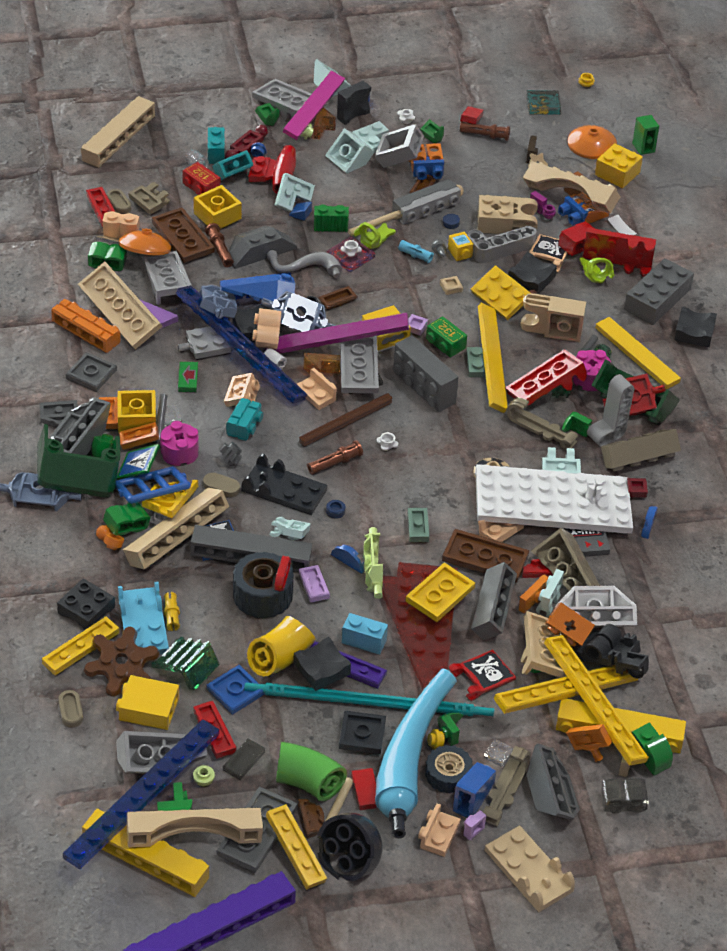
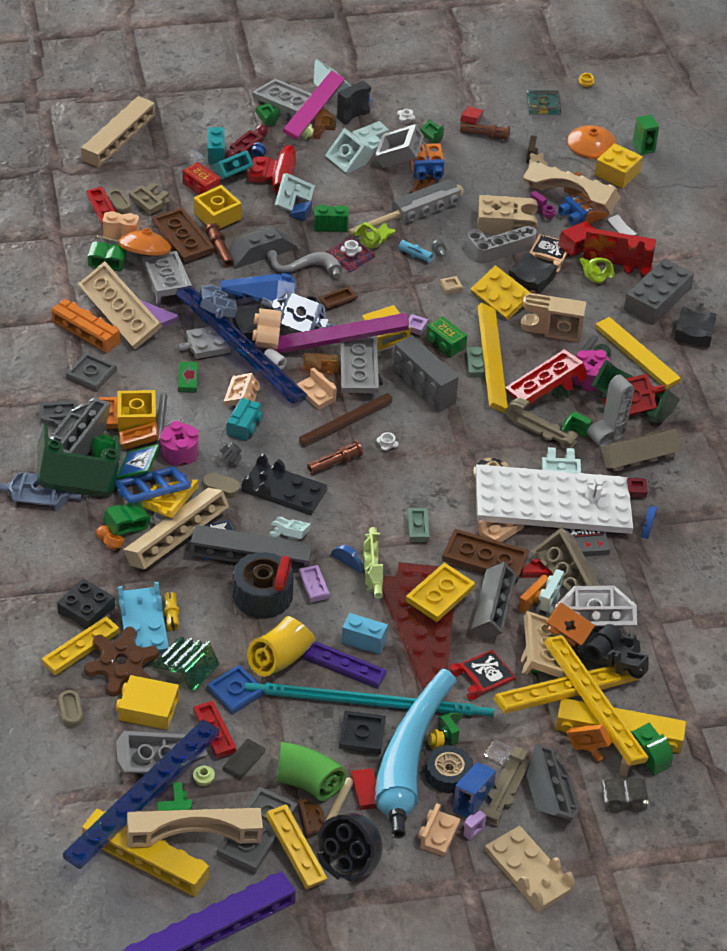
black brick [294,637,351,691] -> none
dark blue tile [326,500,346,519] -> none
dark blue tile [443,214,460,229] -> none
yellow brick [448,231,473,261] -> none

